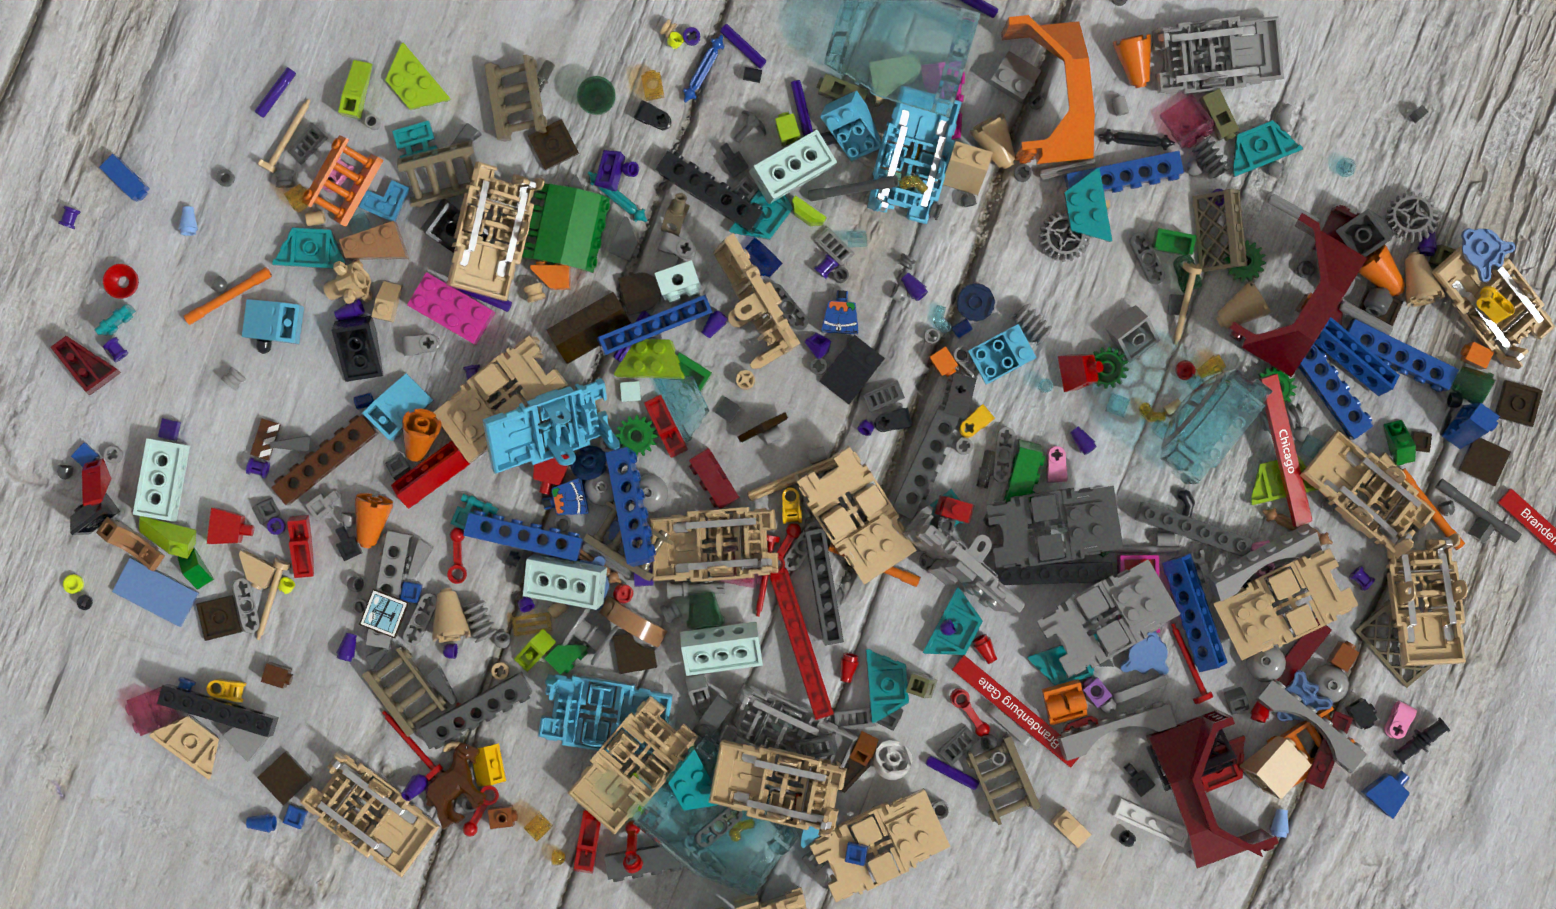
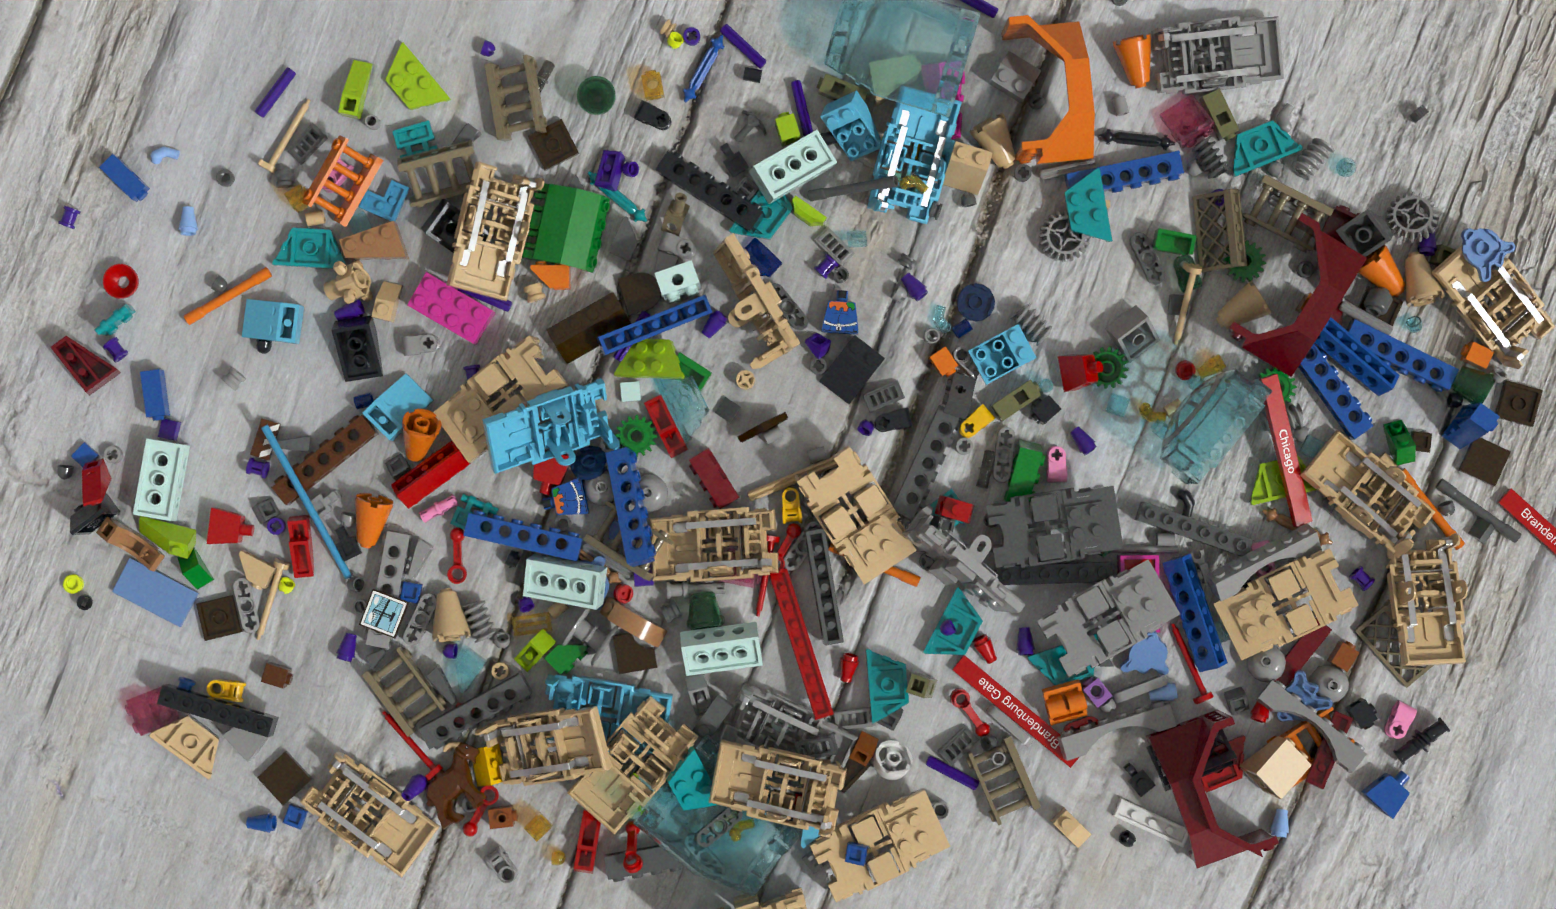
yellow piece [1476,286,1515,323] -> none
none -> blue brick [140,369,170,421]
none -> light blue arm [150,146,180,164]
none -> dark azure piece [261,424,352,579]
none -> bright pink pin [419,494,459,523]
none -> clear light blue slope [455,648,488,694]
none -> tan piece [475,706,612,786]
none -> dark purple hinge [480,40,496,57]
none -> light grey piece [484,845,518,883]
none -> olive brick [991,379,1041,422]
none -> dark purple cone [1016,627,1035,656]
none -> black brick [1030,395,1061,425]
none -> light blue cone [1149,682,1178,701]
none -> clear light blue tile [1215,621,1230,643]
none -> dark tan fence [1242,175,1334,253]
none -> light grey piece [1292,138,1335,180]
none -> clear light blue hinge [1406,316,1423,333]
none -> light grey hinge [1489,367,1507,384]

